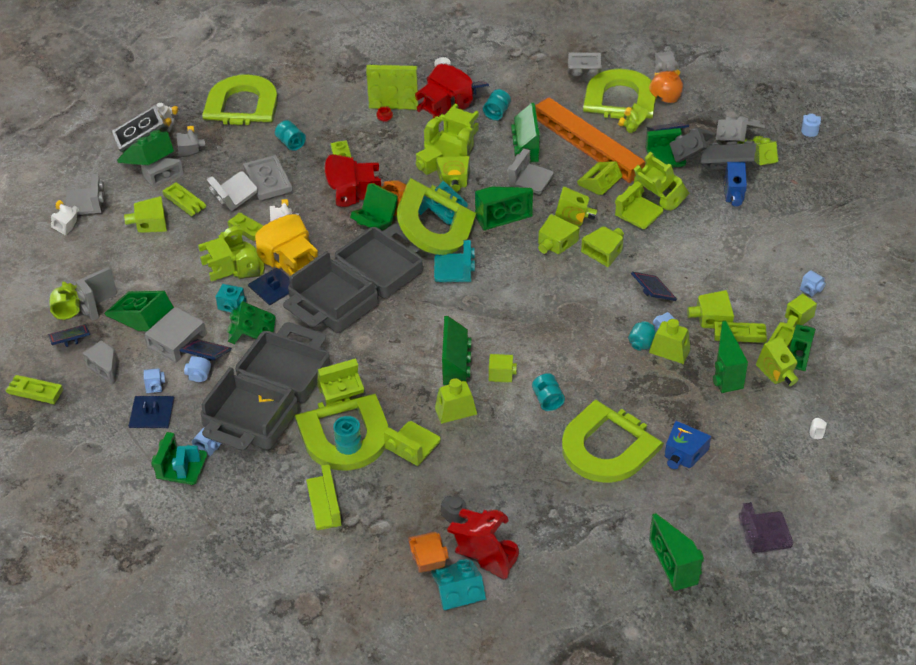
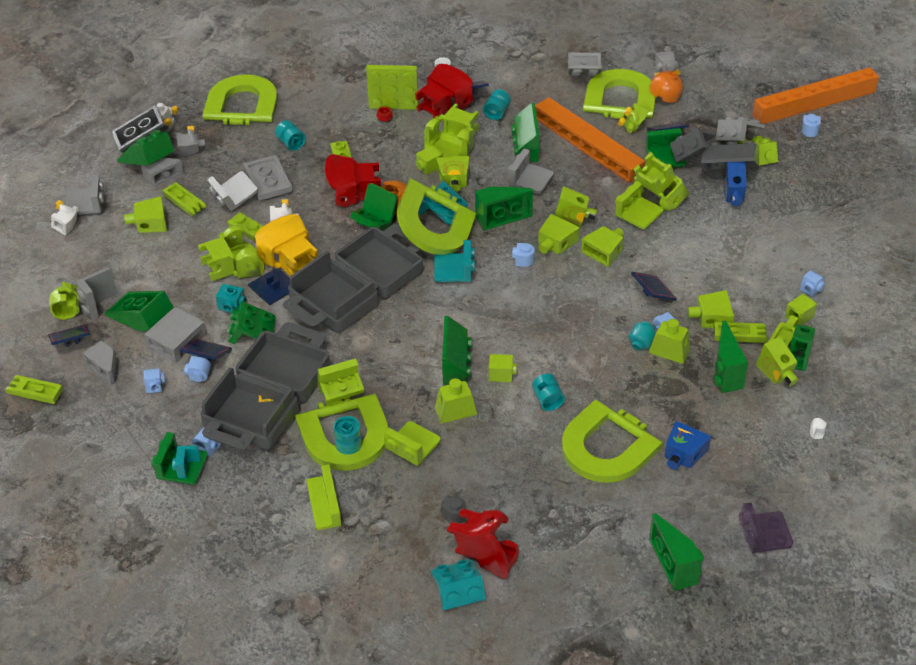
dark blue piece [128,396,174,428] -> none
orange brick [408,532,449,573] -> none
lime tile [577,161,622,195] -> none
none -> light blue plate [512,243,535,267]
none -> orange brick [752,67,879,124]

